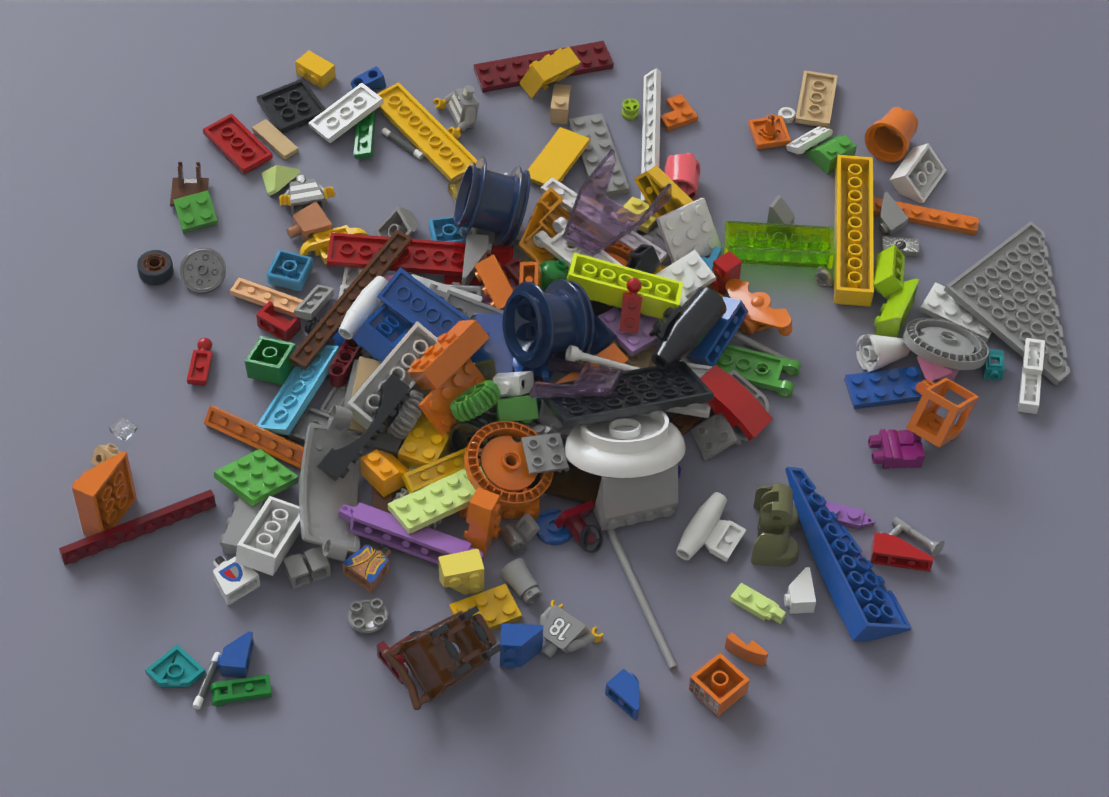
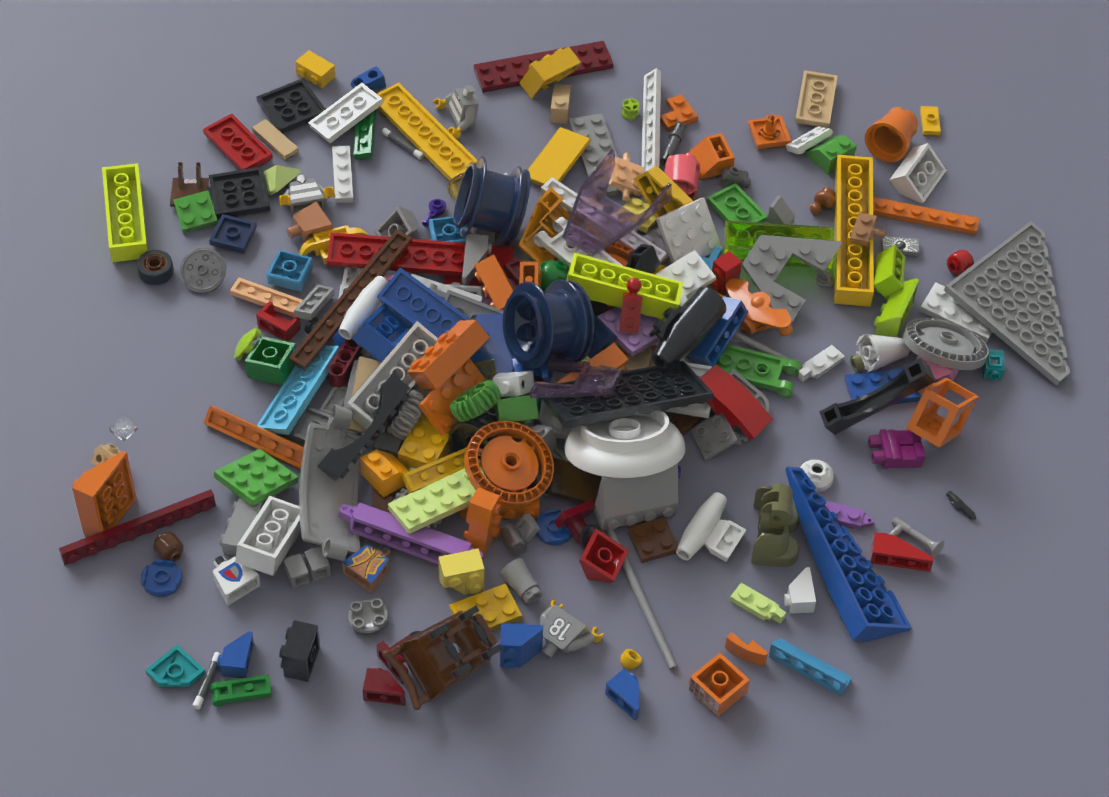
red plate [187,338,213,385] -> none
light grey plate [521,433,570,475] -> none
white piece [565,345,640,372] -> none
white tile [778,107,796,124] -> none
light grey slope [879,192,909,236] -> none
white slope [1018,338,1045,414] -> none
none -> neon yellow brick [102,163,148,262]
none -> blue tile [141,559,182,597]
none -> reddish brown head [153,532,184,562]
none -> black plate [209,167,271,219]
none -> dark blue plate [209,214,257,253]
none -> lime dish [234,327,261,361]
none -> black brick [279,620,320,682]
none -> white plate [332,146,354,203]
none -> dark red slope [362,668,406,706]
none -> dark purple plate [422,199,446,227]
none -> red slope [579,529,629,583]
none -> light nougat plate [609,152,644,201]
none -> yellow piece [620,649,642,670]
none -> reddish brown plate [627,517,678,564]
none -> dark grey pin [660,121,686,165]
none -> orange slope [688,133,735,180]
none -> bright green plate [707,183,768,235]
none -> dark grey plate [721,167,751,188]
none -> light grey wing [742,235,842,325]
none -> dark azure fence [769,638,852,697]
none -> white hinge [798,345,845,382]
none -> white piece [800,459,834,492]
none -> dark orange animal [809,187,836,215]
none -> black arch [819,358,936,435]
none -> medium nougat plate [850,212,886,246]
none -> olive tile [850,354,865,373]
none -> yellow plate [920,106,941,136]
none -> black piece [946,491,976,520]
none -> red head [947,250,974,276]

